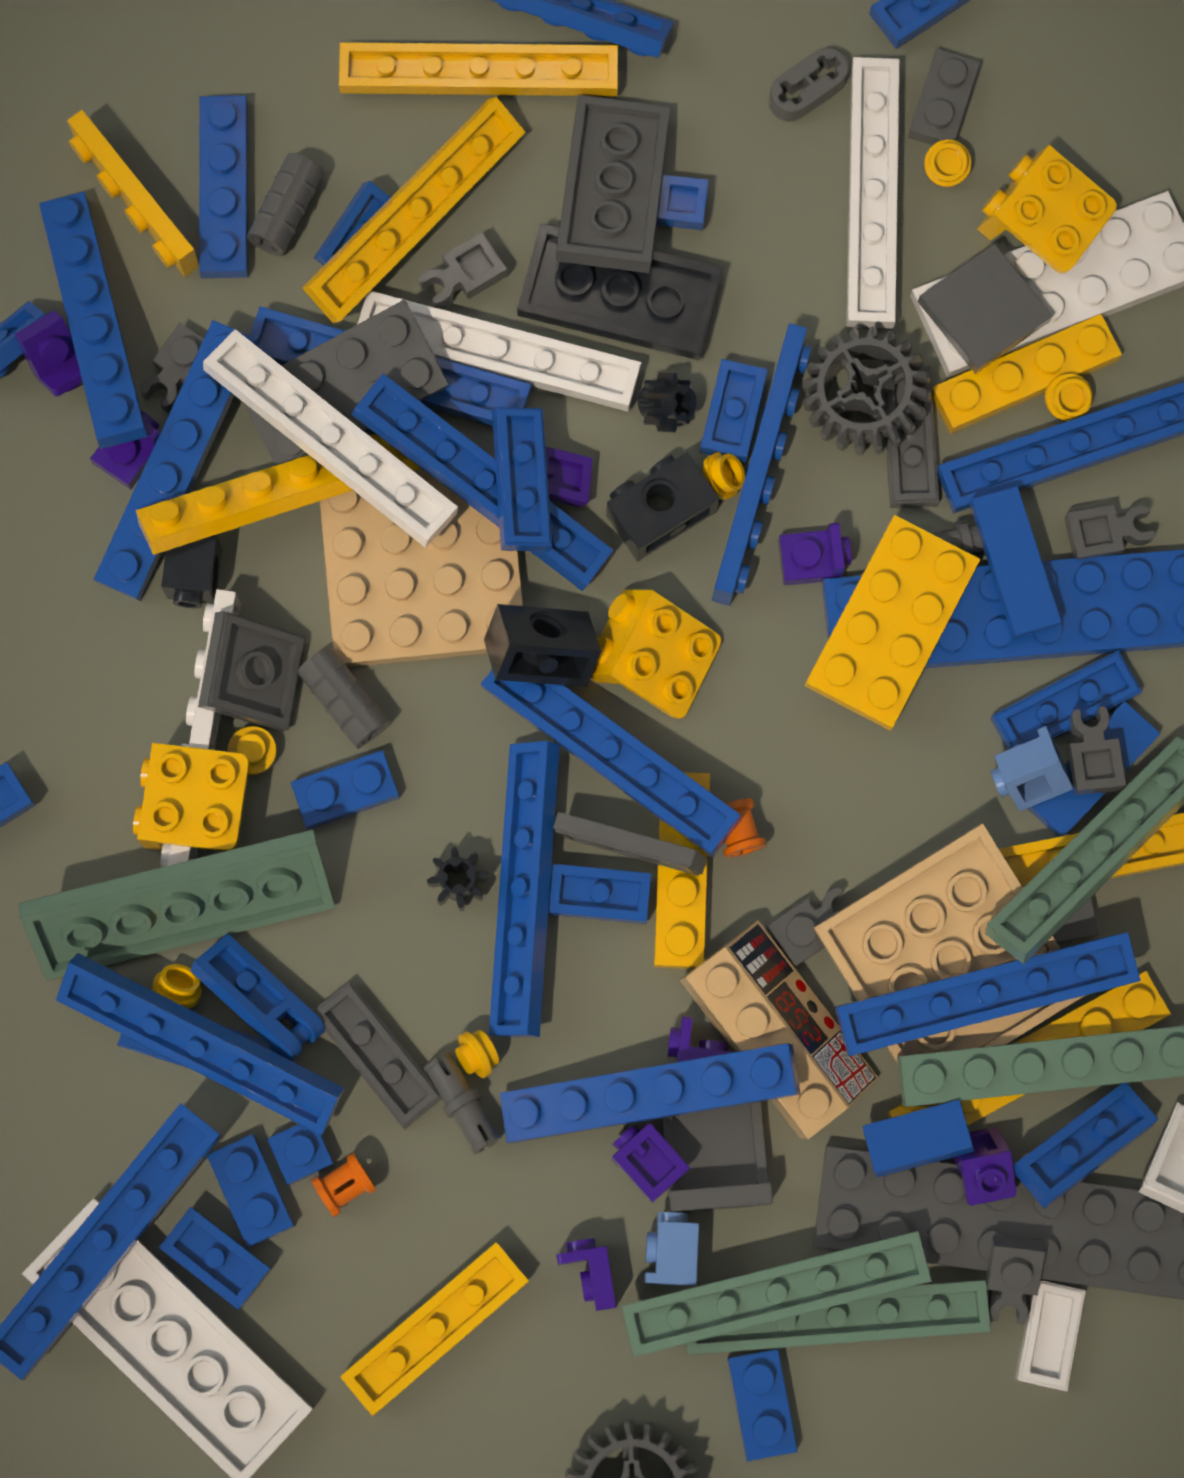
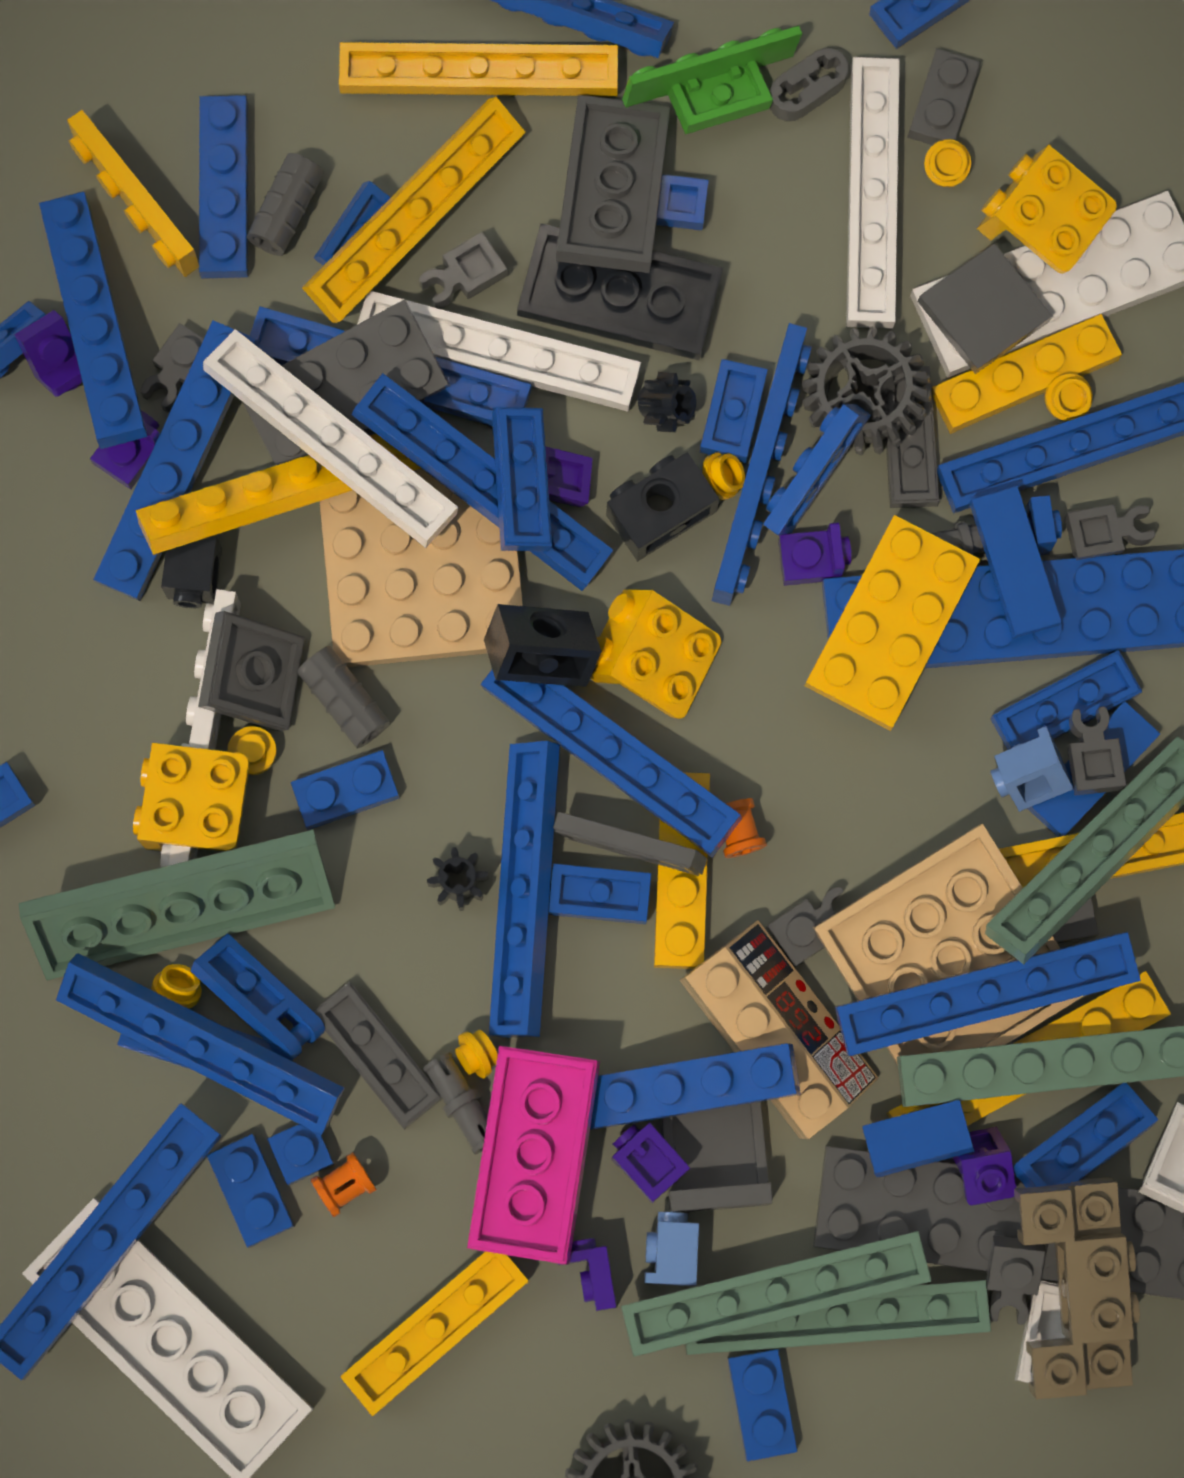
blue plate [159,1207,271,1310] -> none
dark purple bracket [667,1016,734,1062] -> none
none -> dark pink tile [467,1046,600,1265]
none -> bright green bracket [622,26,802,134]
none -> blue plate [763,404,871,535]
none -> dark tan bracket [1014,1177,1140,1400]
none -> blue plate [1025,495,1062,555]

